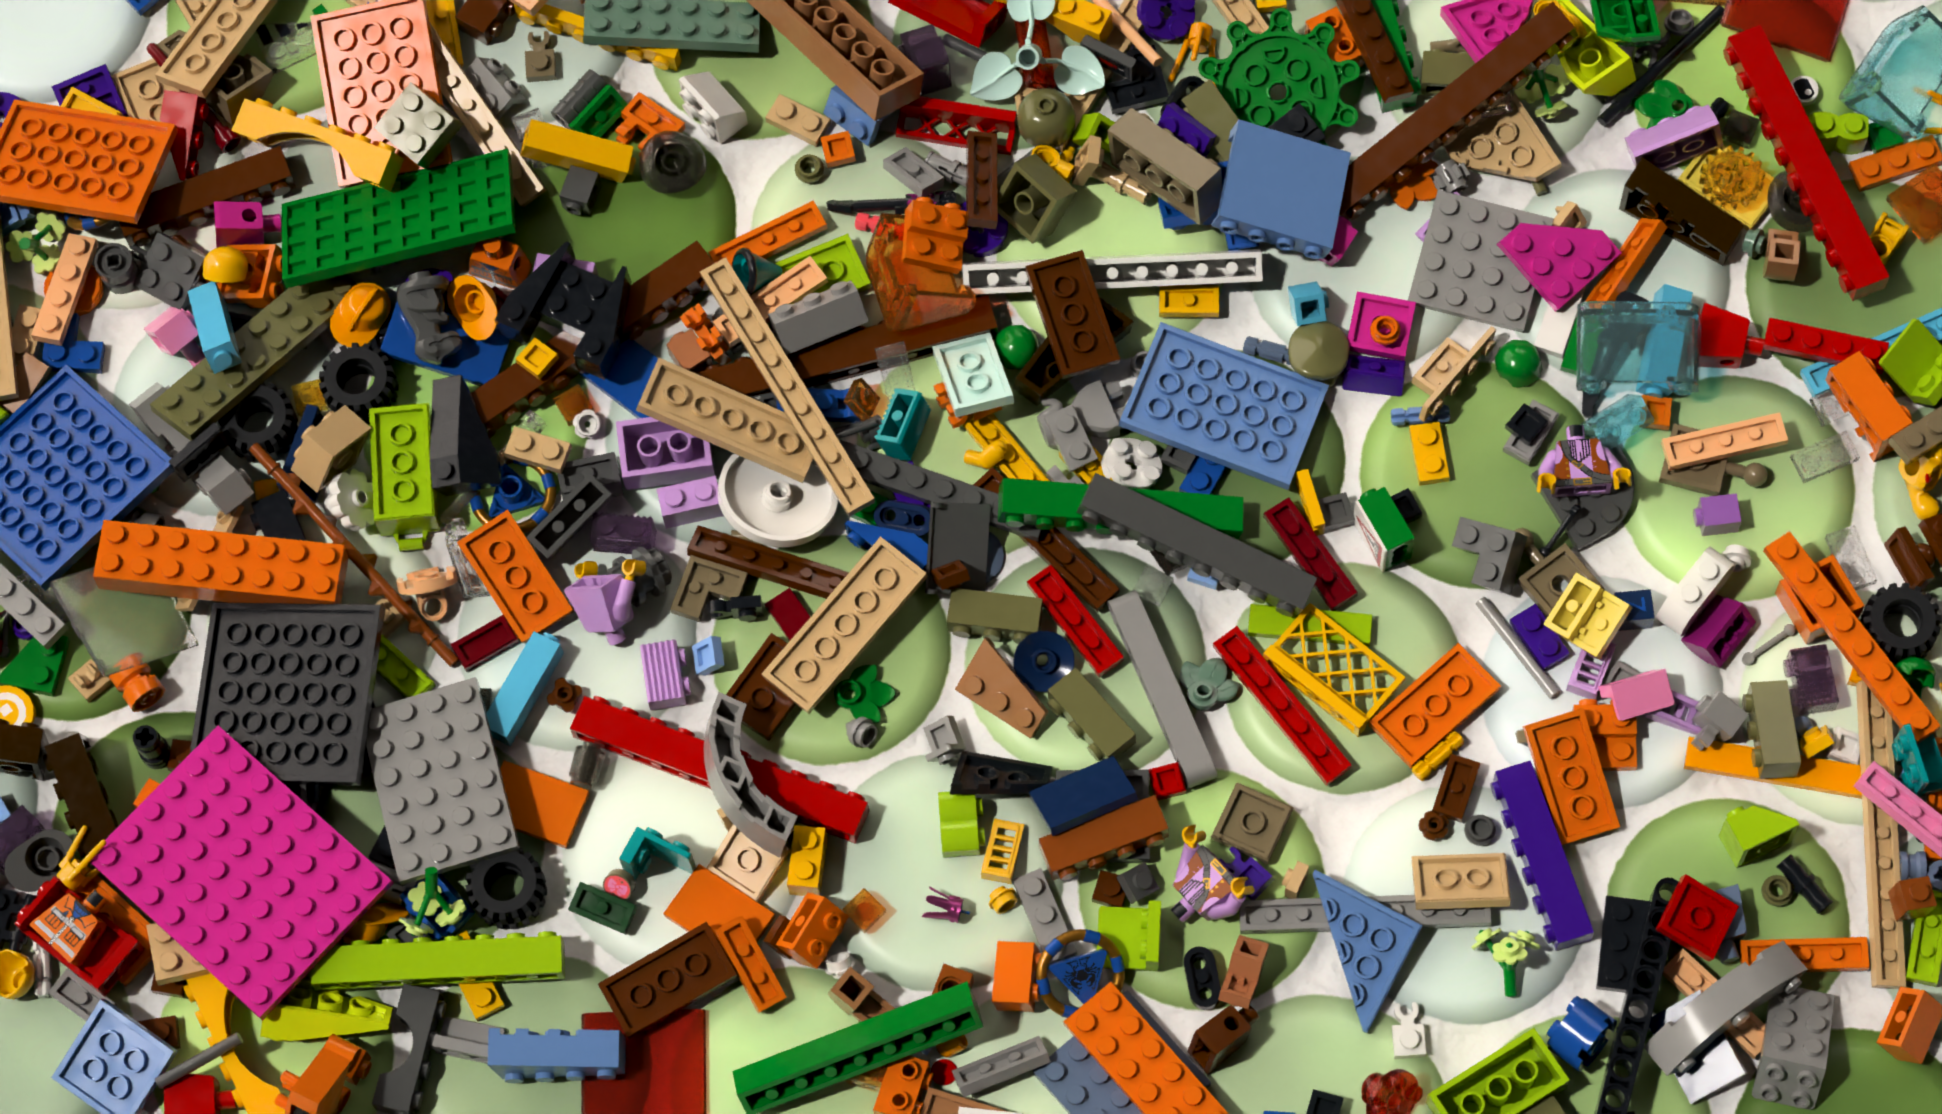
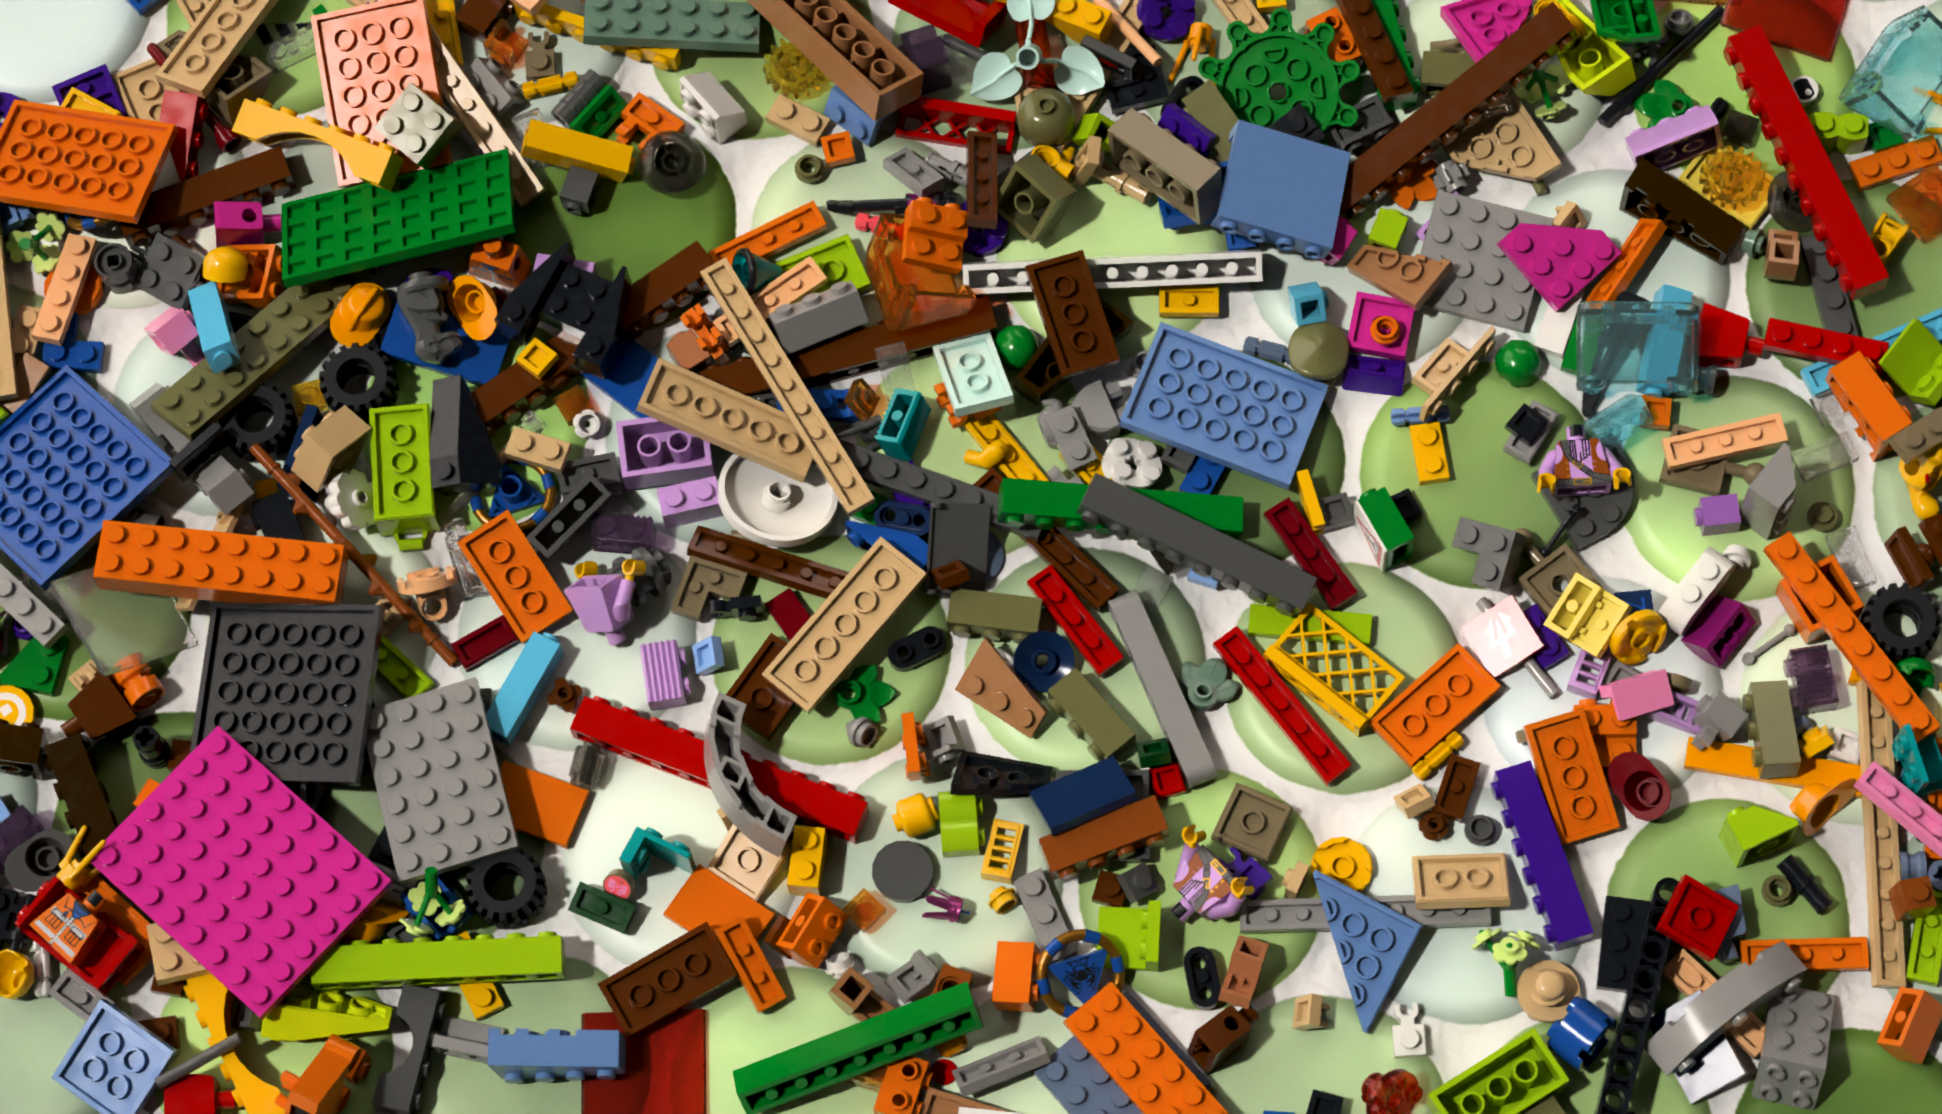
none -> reddish brown torso [60,670,139,741]
none -> dark grey plate [232,1000,262,1031]
none -> clear orange panel [483,18,529,70]
none -> yellow axle [522,71,578,99]
none -> clear yellow gear [763,38,825,99]
none -> dark grey tile [872,841,933,903]
none -> light grey bracket [885,949,939,1004]
none -> black plate [888,626,946,672]
none -> yellow head [892,793,940,838]
none -> orange plate [901,712,931,781]
none -> dark green plate [1135,738,1172,768]
none -> tan tile [1292,993,1330,1031]
none -> yellow tile [1310,837,1373,893]
none -> dark grey bracket [1327,94,1394,153]
none -> medium nougat wing [1346,244,1454,311]
none -> lime brick [1367,208,1409,250]
none -> tan plate [1393,783,1436,819]
none -> tile [1461,595,1546,680]
none -> tan plate [1517,960,1580,1023]
none -> dark red piece [1607,752,1672,821]
none -> yellow tile [1609,609,1667,665]
none -> dark tan tile [1666,672,1692,693]
none -> dark grey wheel [1688,362,1717,395]
none -> light grey slope [1740,442,1797,540]
none -> light orange piece [1789,778,1857,836]
none -> dark grey plate [1799,234,1859,336]
none -> olive plate [1807,502,1838,532]

